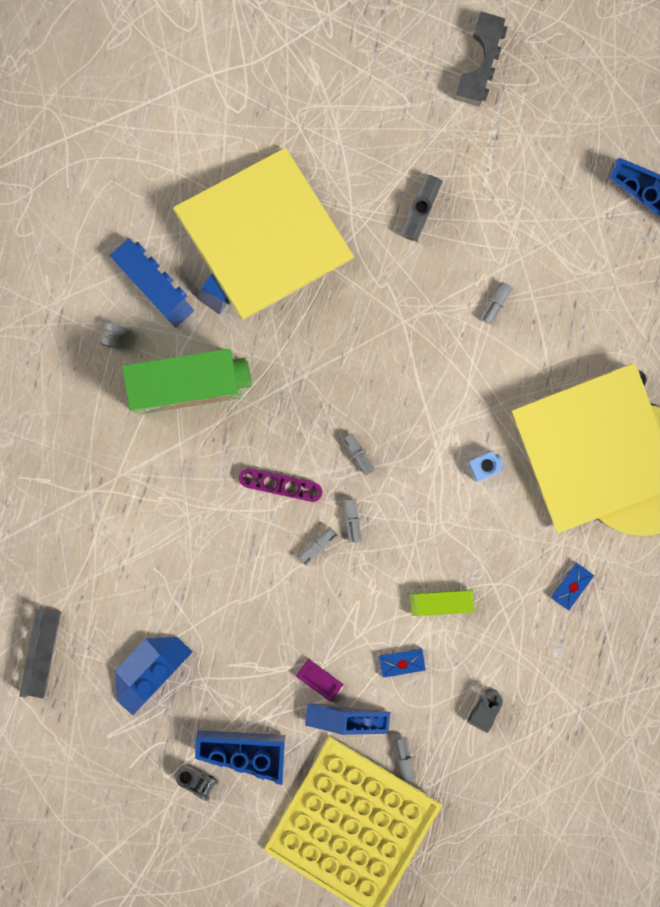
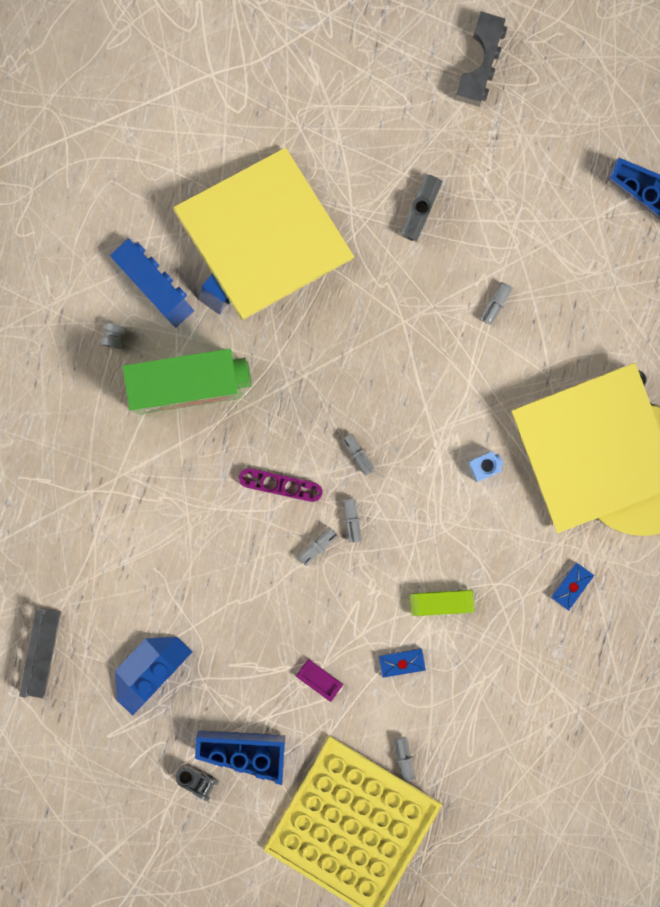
blue arch [305,703,391,735] -> none
dark grey piece [467,688,503,733] -> none

